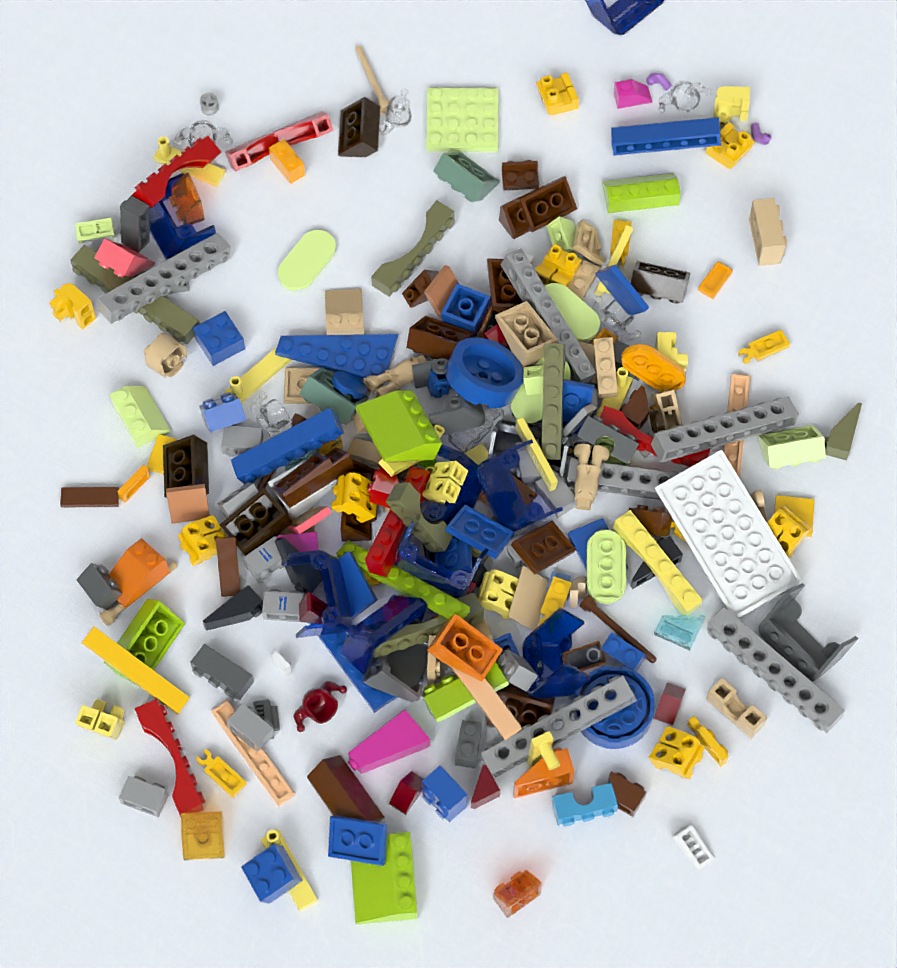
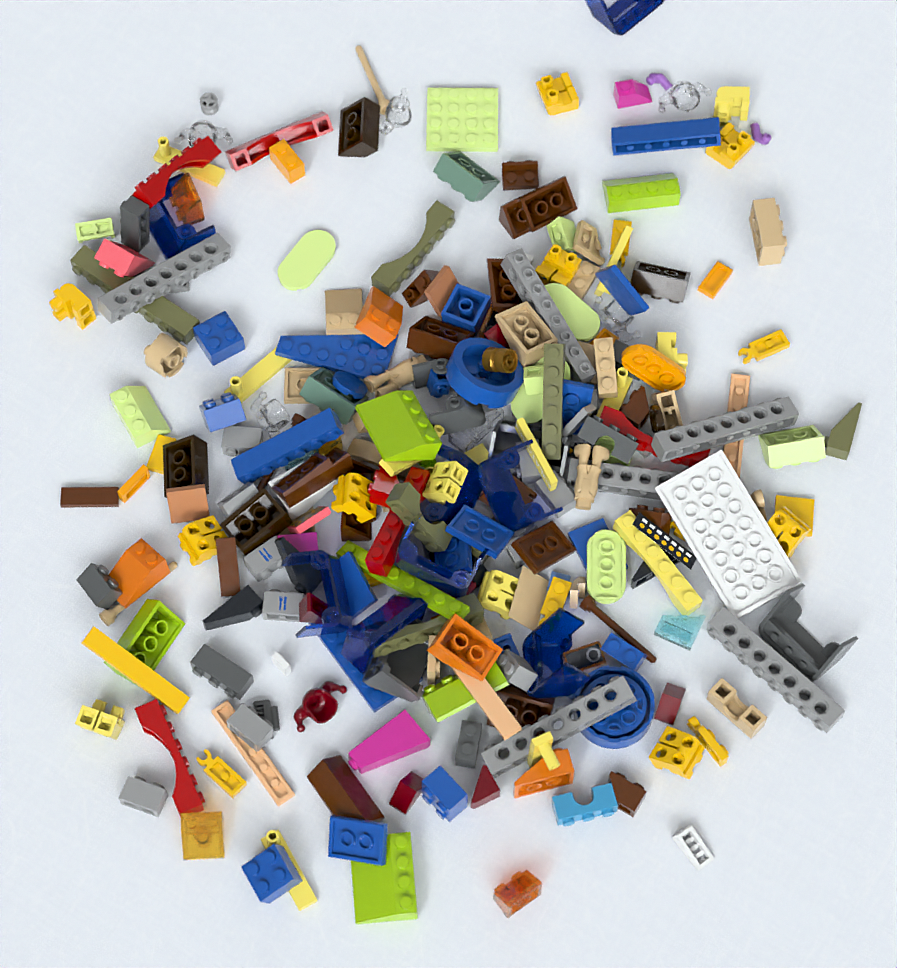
none -> orange slope [355,286,403,347]
none -> pearl gold wheel [482,347,518,373]
none -> black sticker [632,512,696,570]

